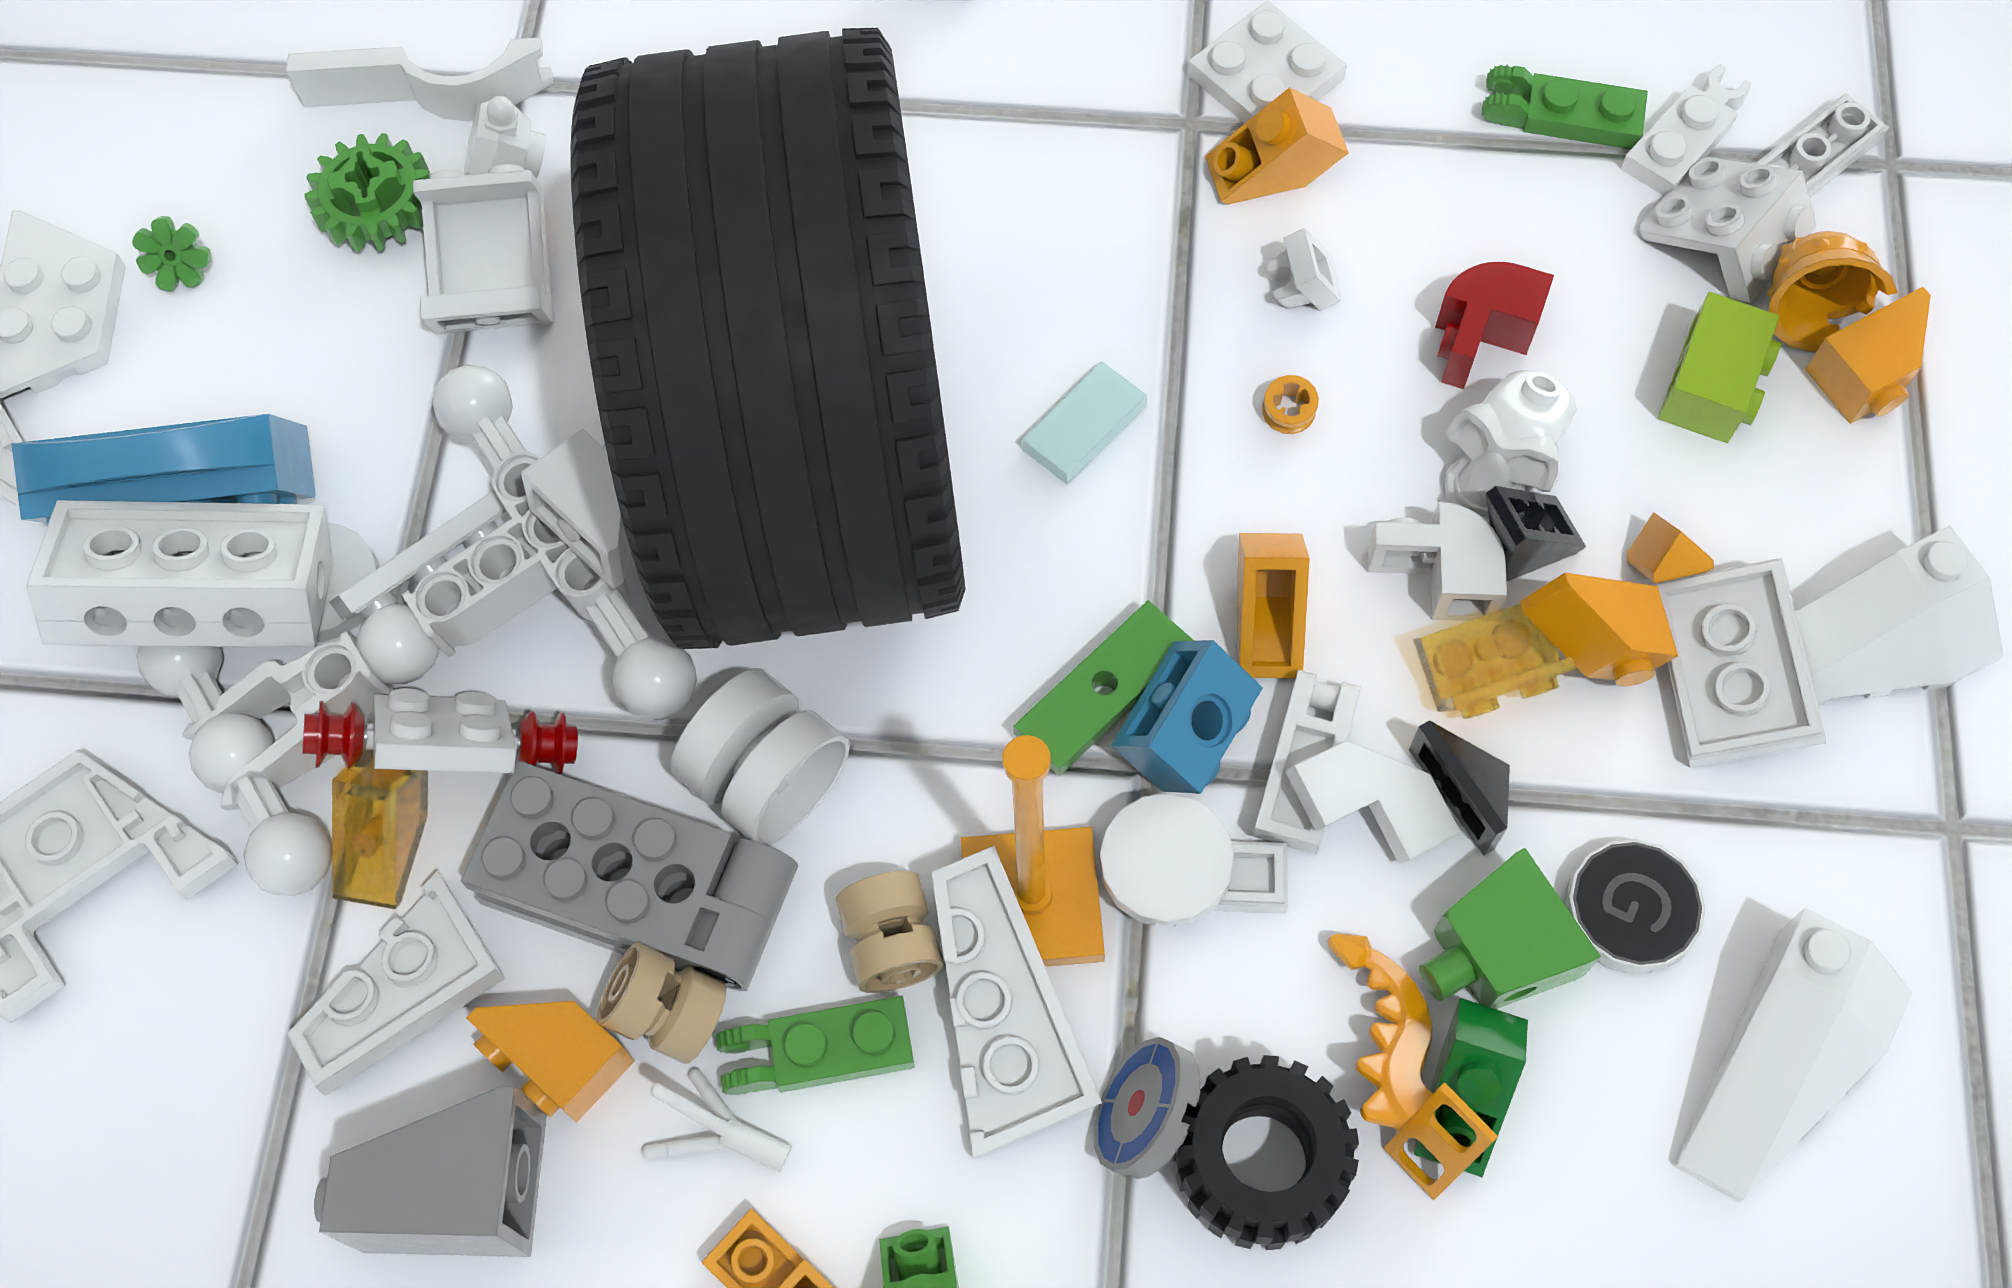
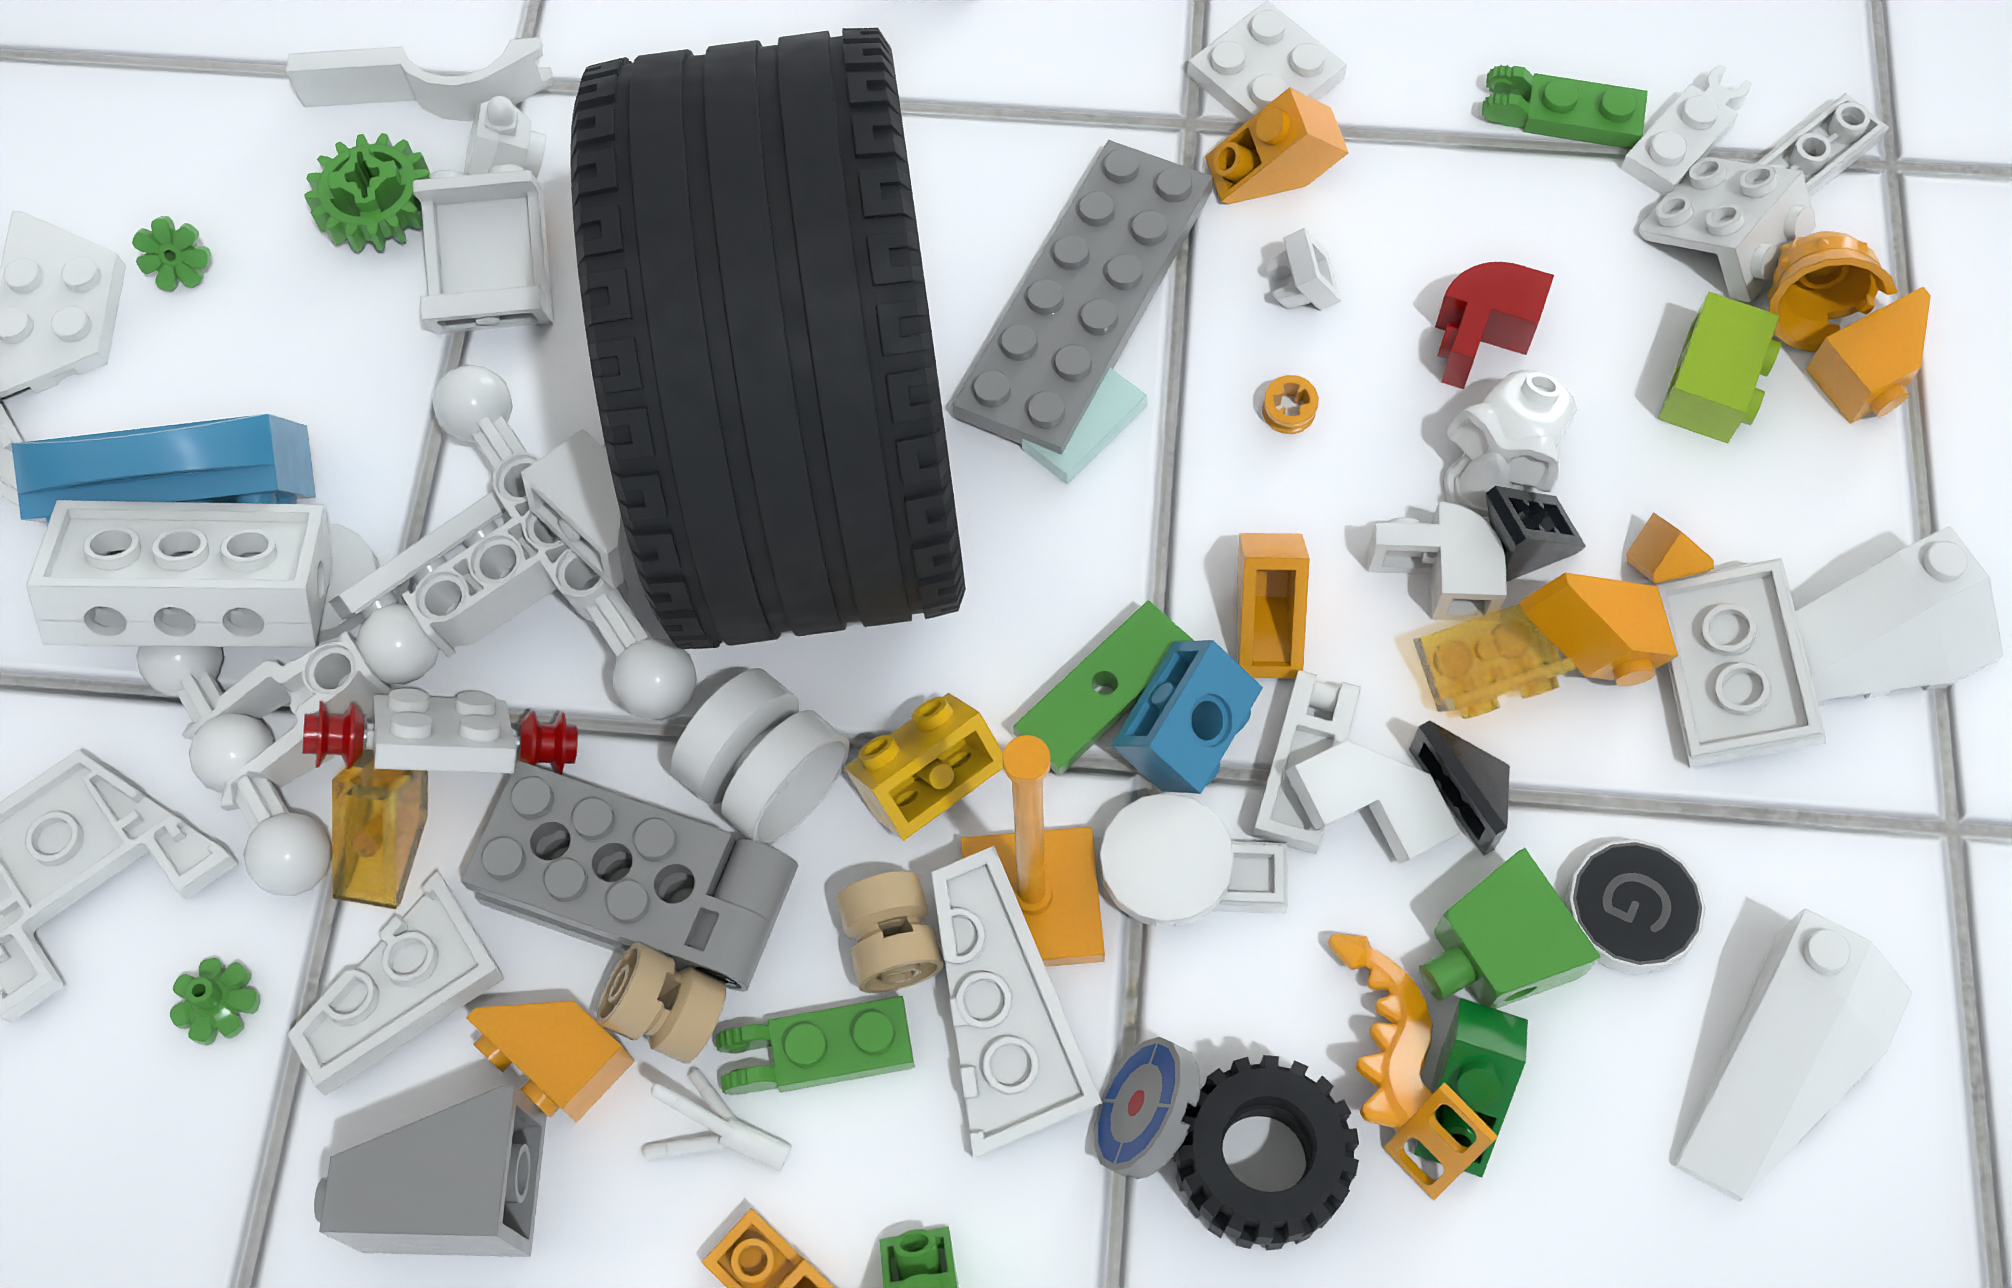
none -> bright green plant [170,958,261,1045]
none -> yellow brick [844,692,1003,841]
none -> light grey plate [953,139,1213,455]

